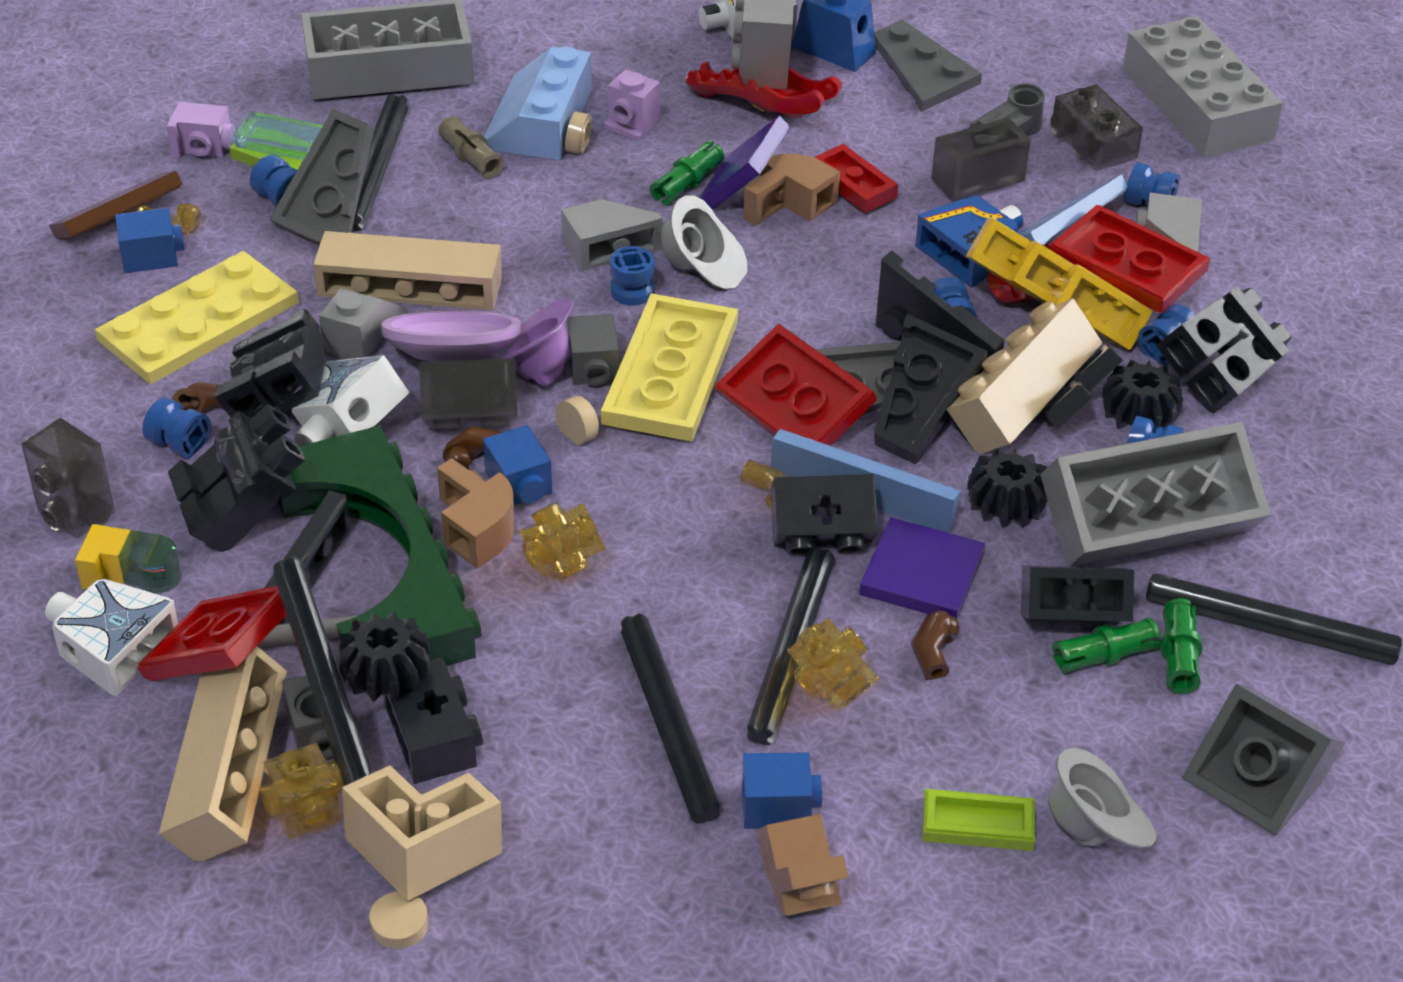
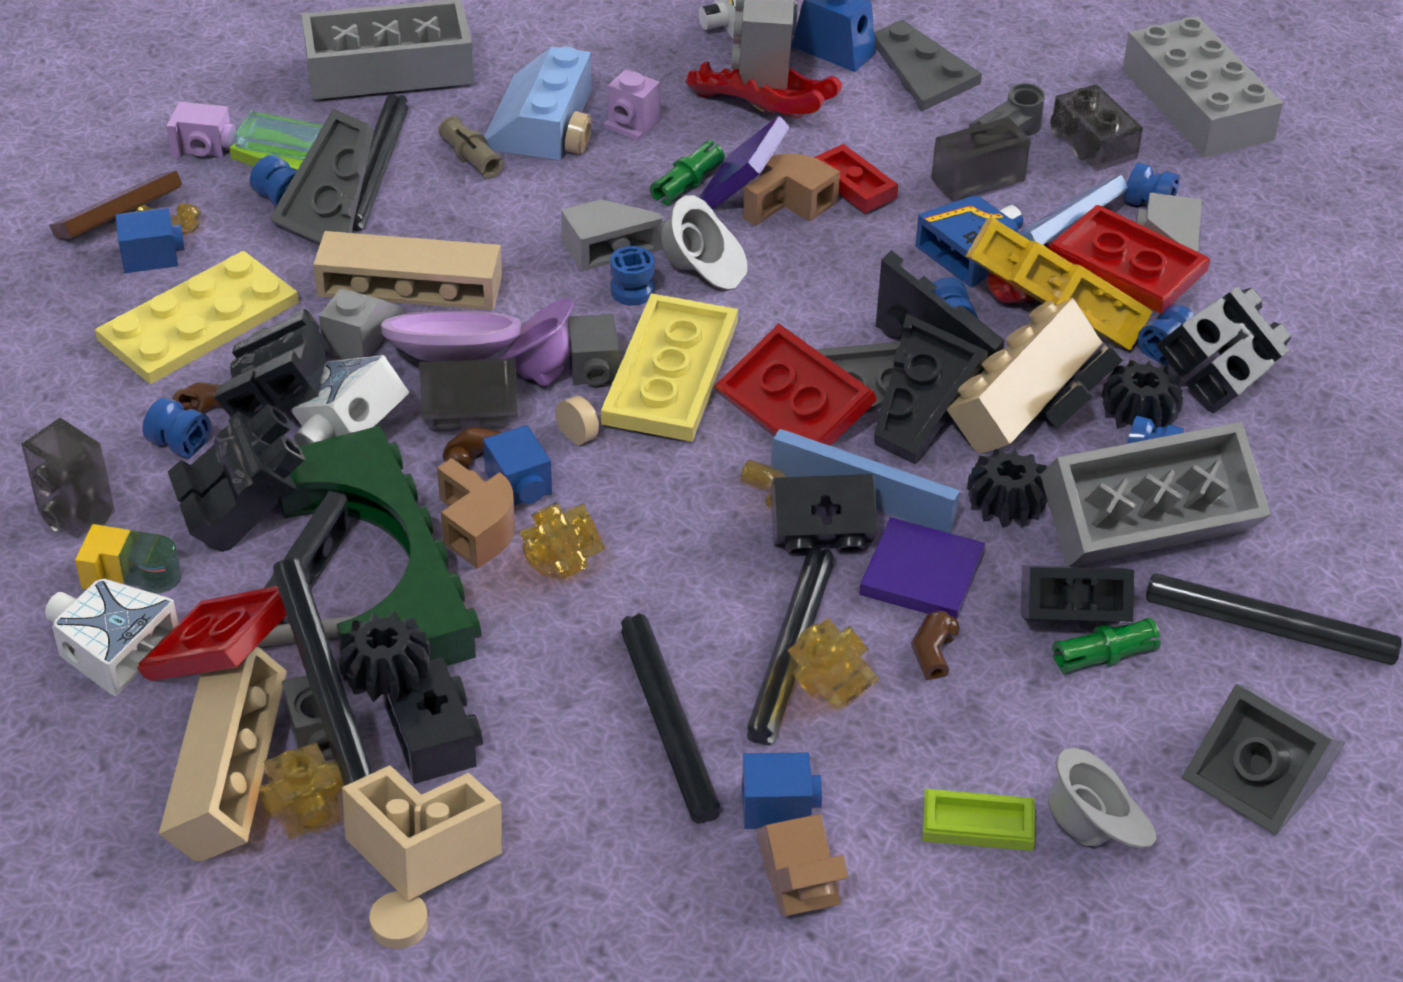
green pin [1160,598,1202,694] -> none

